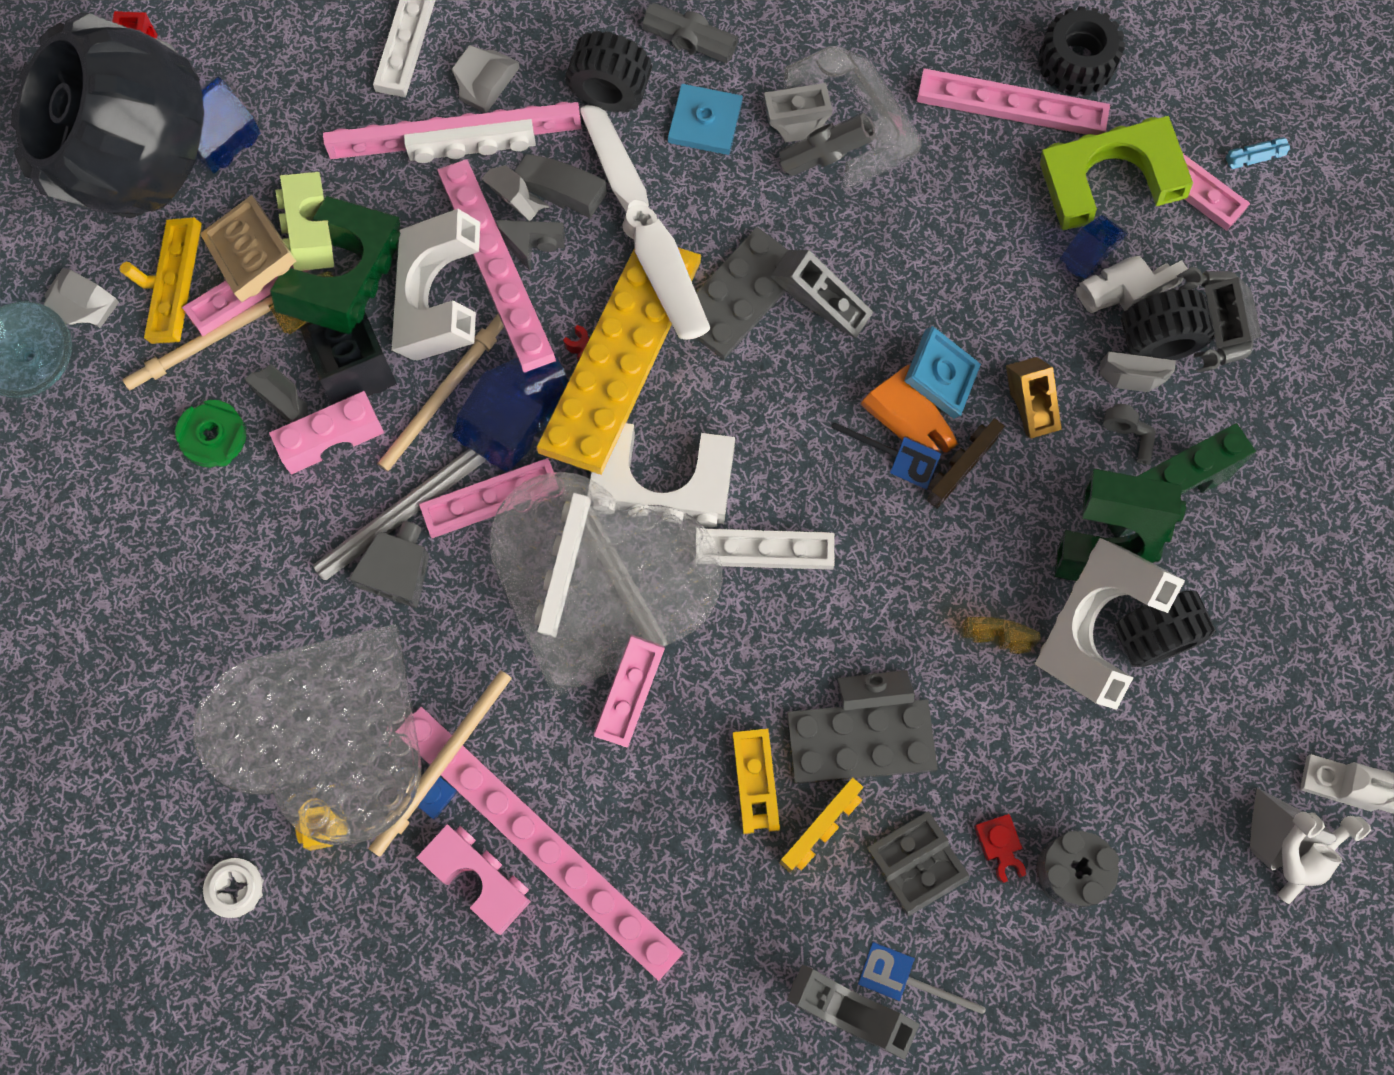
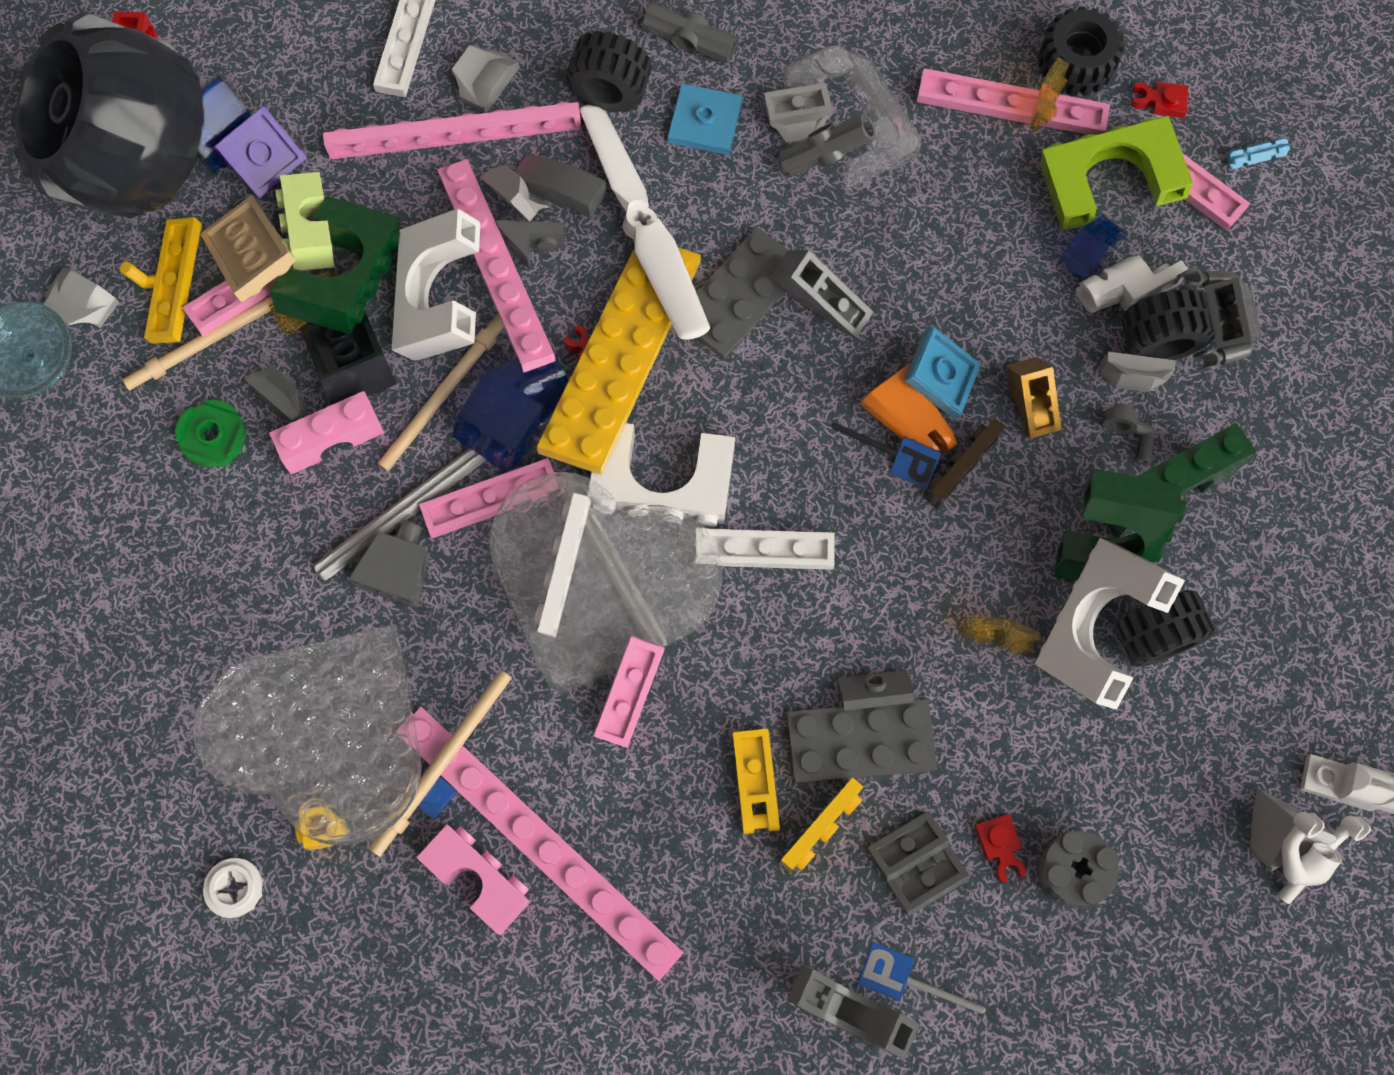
white plate [404,119,536,163] -> none
none -> plate [213,106,307,199]
none -> clear yellow slope [1030,58,1069,132]
none -> red plate [1131,82,1189,118]

